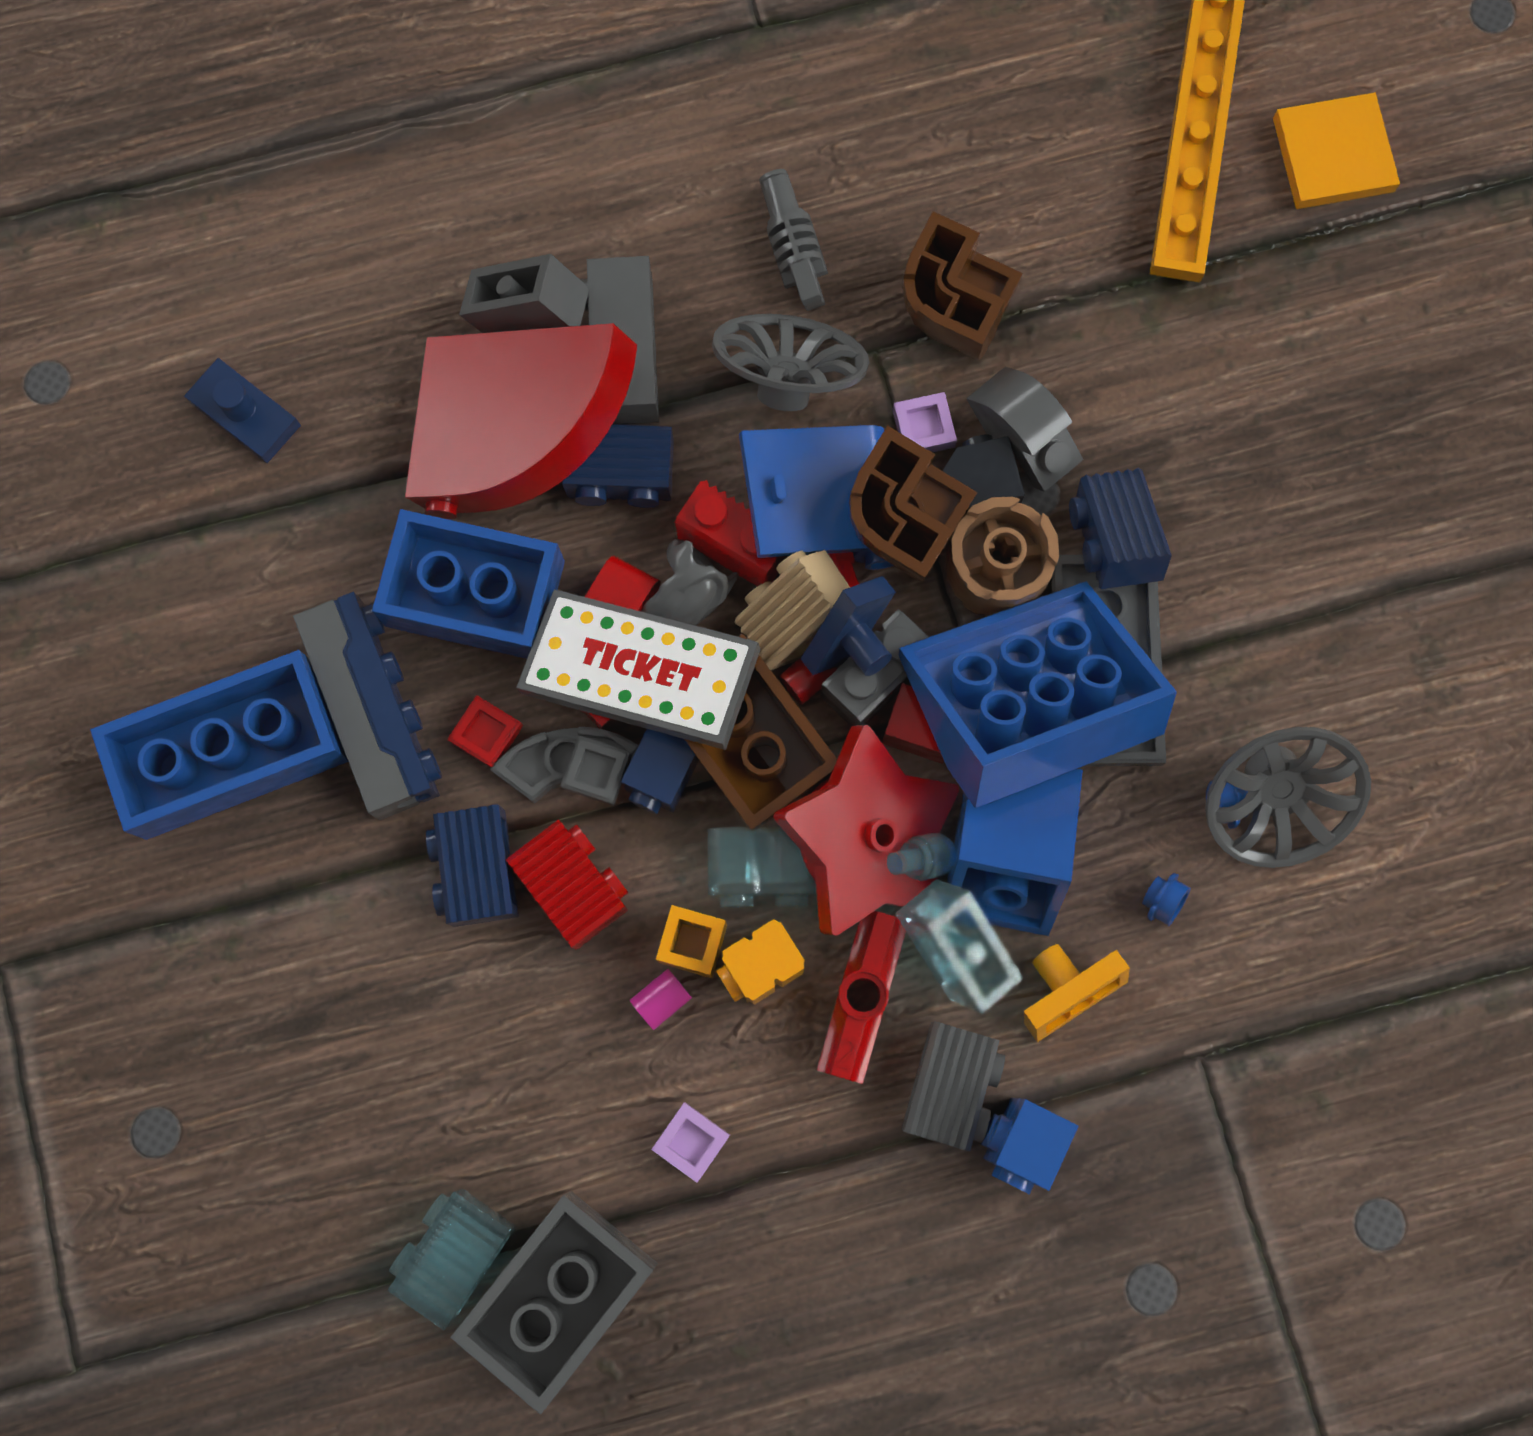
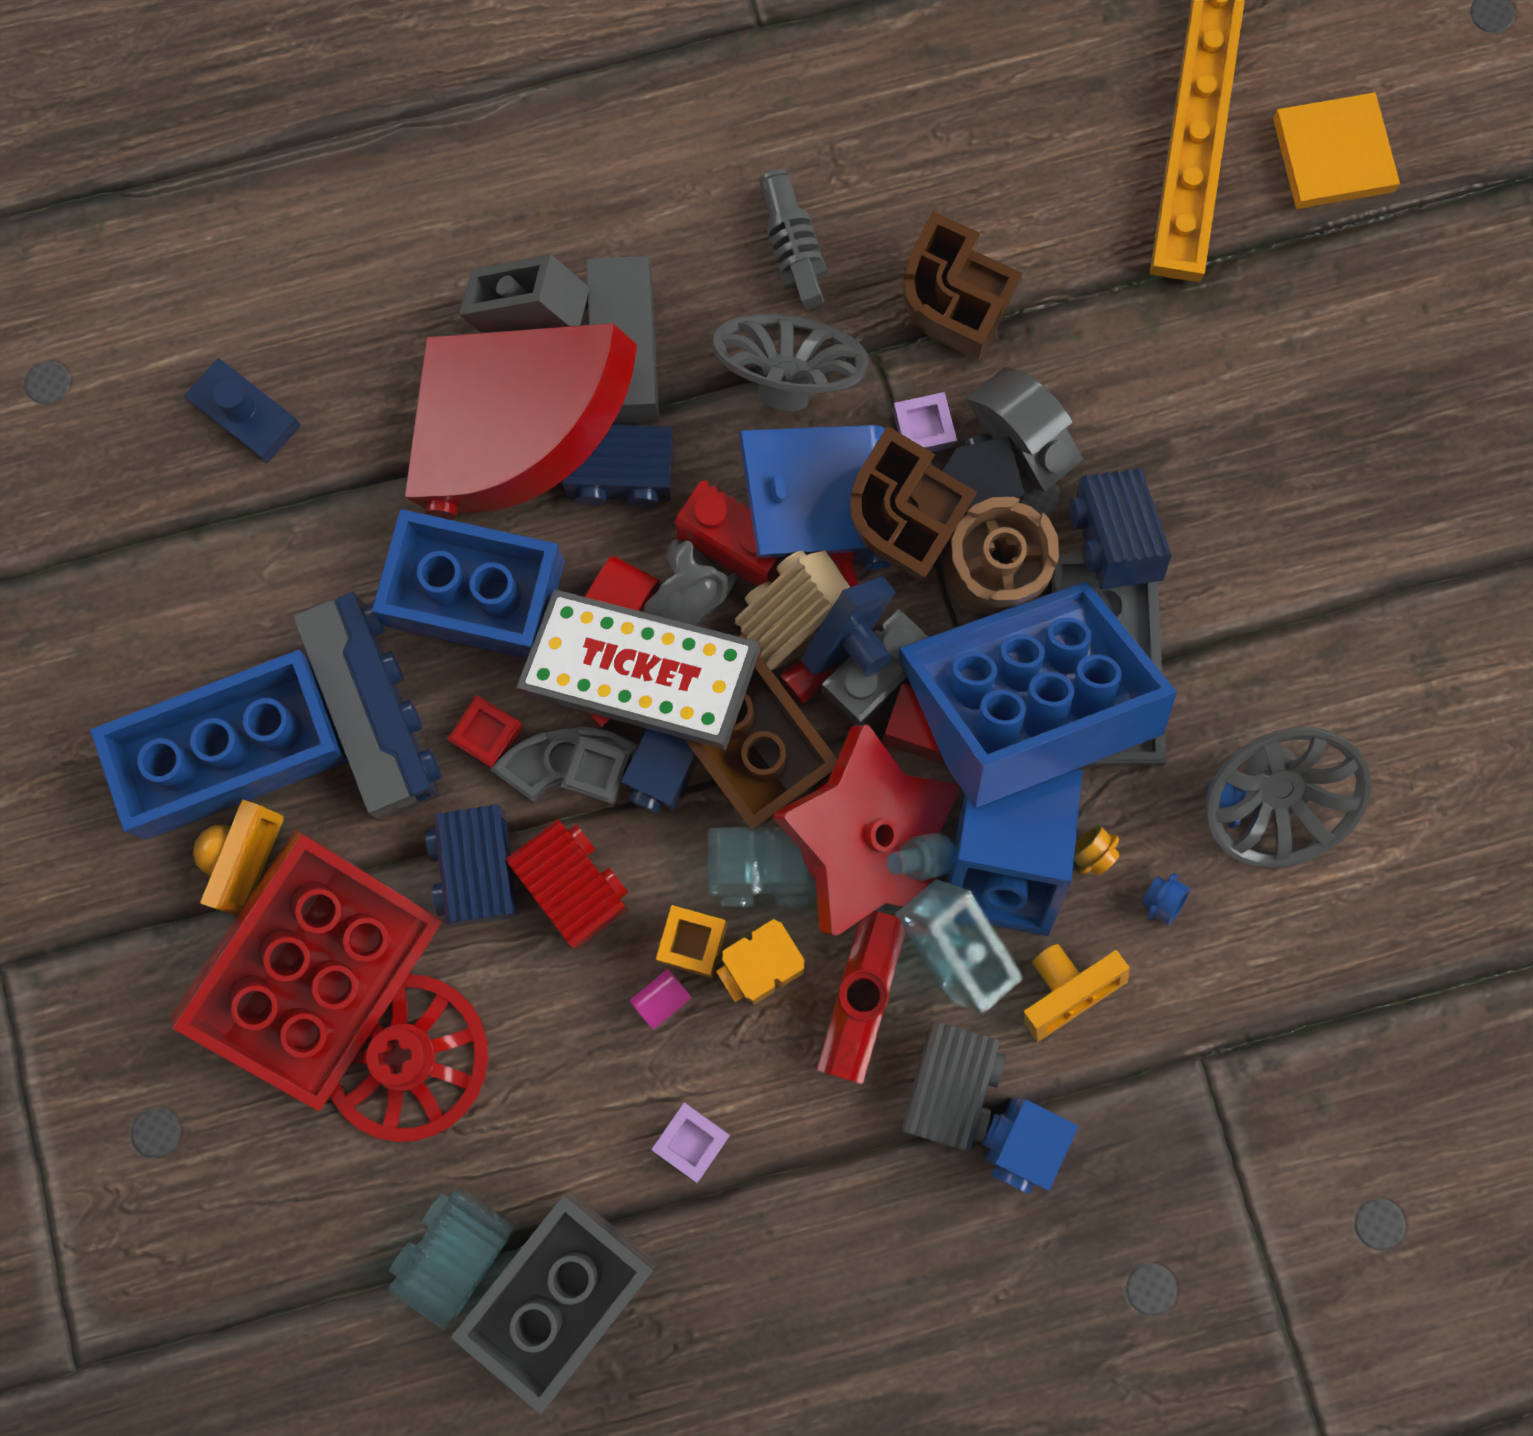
none -> red slope [171,828,443,1112]
none -> light orange tile [193,799,284,915]
none -> red wheel [330,974,489,1142]
none -> light orange plate [1074,825,1119,875]

